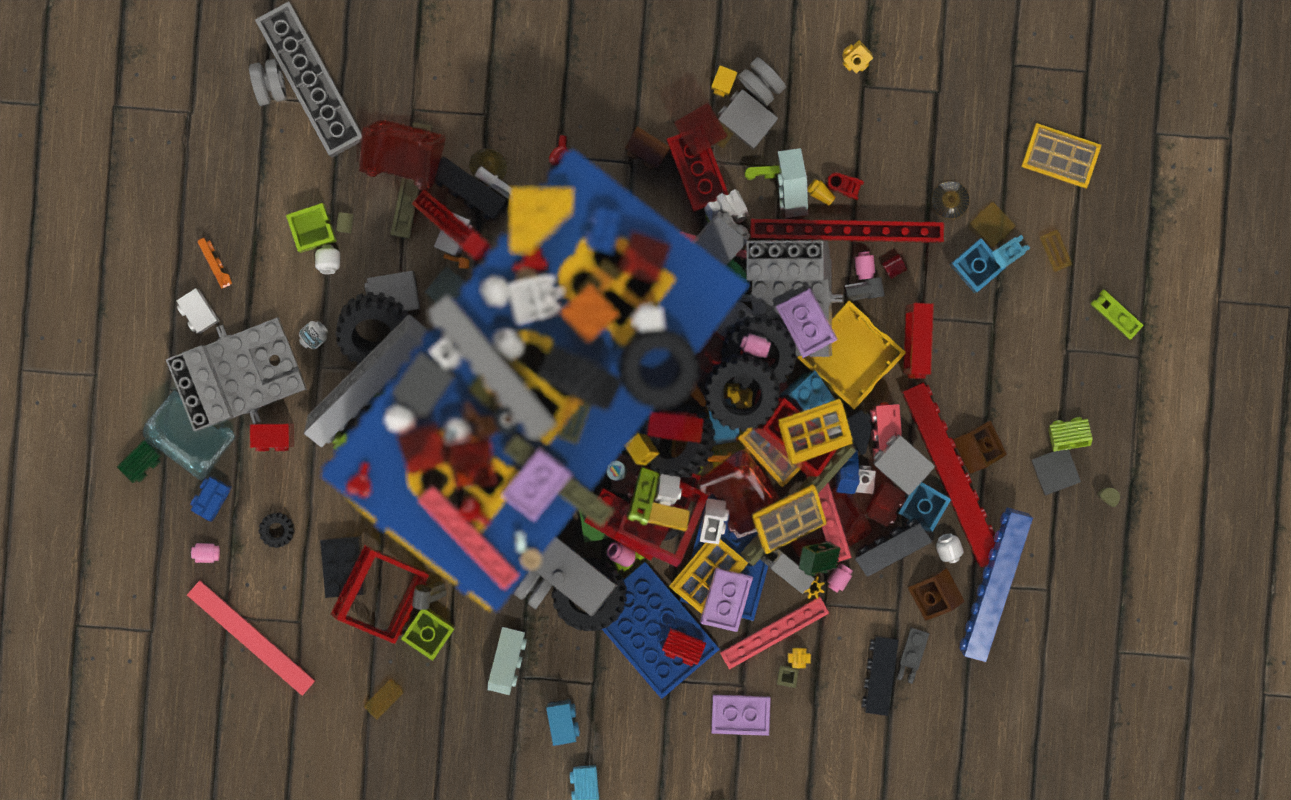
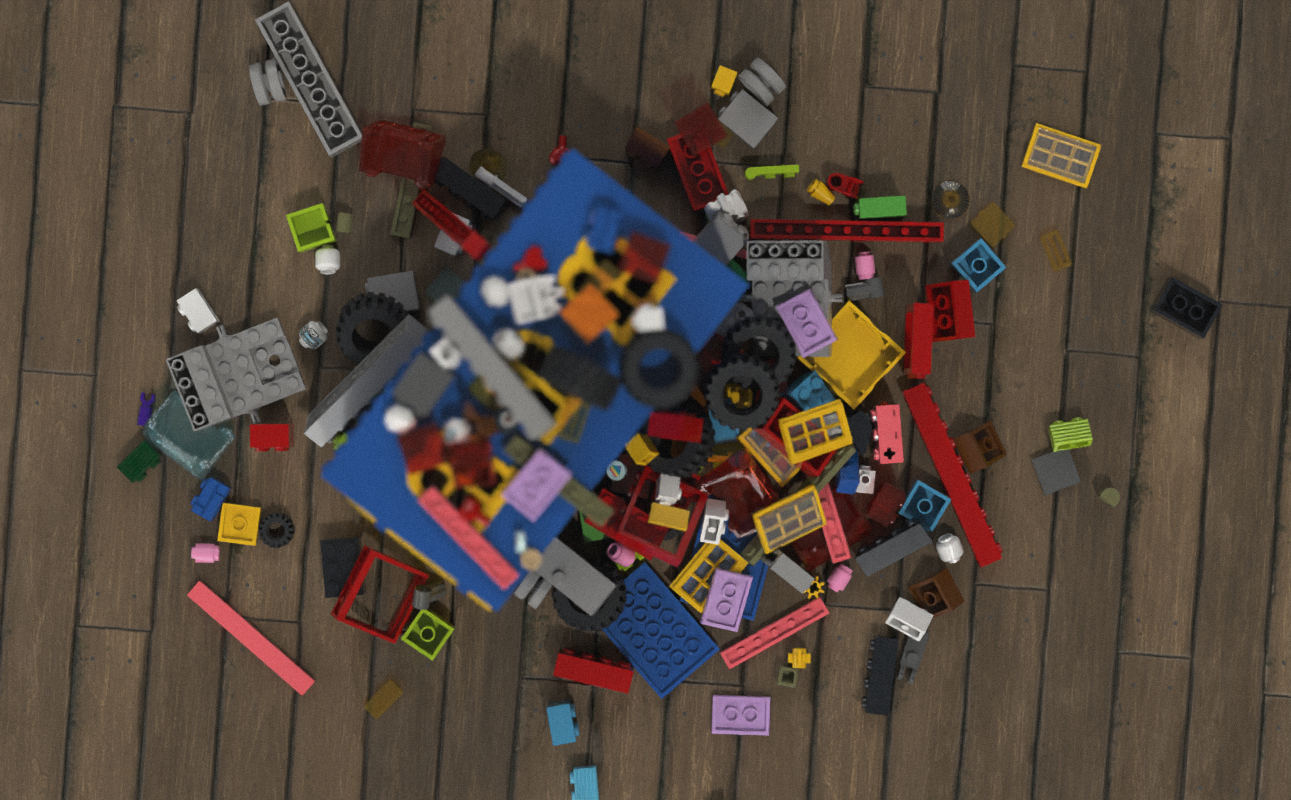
orange hinge [198,238,232,289] -> none
red rock [346,463,372,498] -> none
orange hand [443,254,470,269] -> none
light aqua wedge [488,627,527,695] -> none
yellow brick [510,187,574,254] -> none
lime plate [627,468,660,525] -> none
red brick [662,628,706,666] -> none
bright pink brick [740,334,771,358] -> none
light aqua wedge [778,148,808,218] -> none
dark green brick [798,541,841,576] -> none
yellow brick [842,40,873,73] -> none
light grey brick [873,434,935,495] -> none
dark red brick [881,254,907,280] -> none
brick [960,508,1033,662] -> none
medium azure hinge [992,235,1030,269] -> none
lime plate [1090,290,1144,340] -> none
none -> dark purple bar [137,392,156,427]
none -> yellow plate [217,503,262,546]
none -> red brick [553,647,634,694]
none -> bright green brick [853,196,907,221]
none -> white brick [885,597,933,641]
none -> red brick [925,280,976,342]
none -> black brick [1149,277,1223,339]

